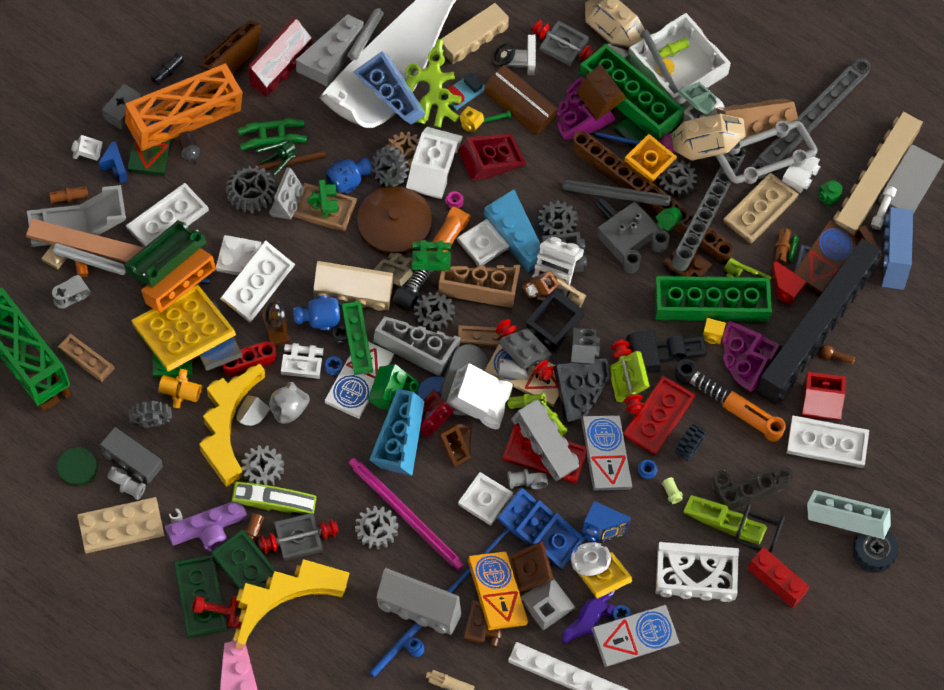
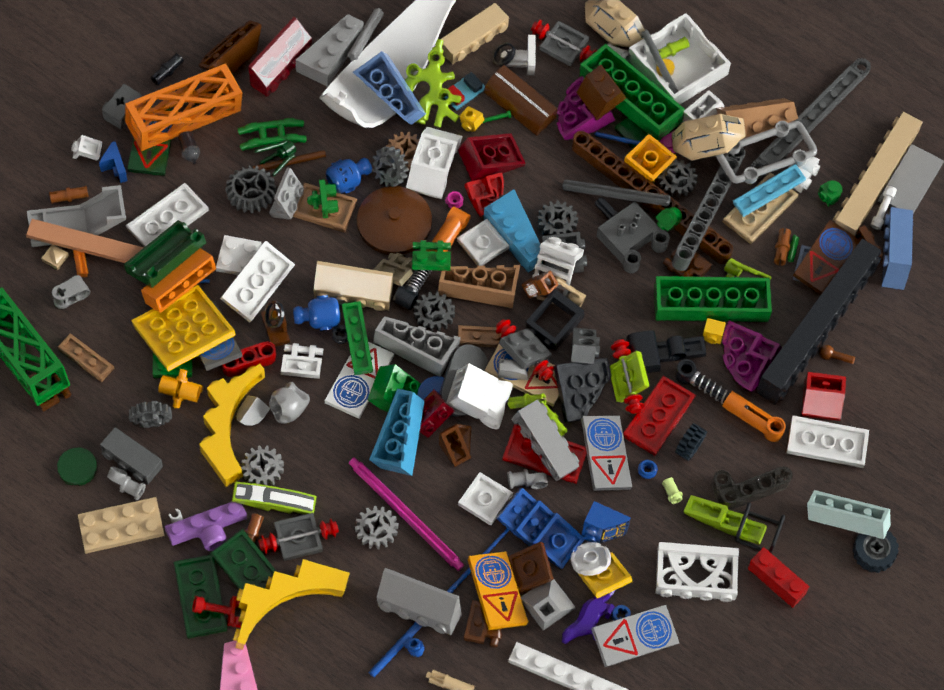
light grey axle [53,243,126,275] -> none
blue bush [325,356,343,376] -> none
sand green slope [678,82,717,115] -> none
red slope [771,261,807,305] -> none
none -> red brick [464,172,504,216]
none -> medium azure tile [733,164,806,217]

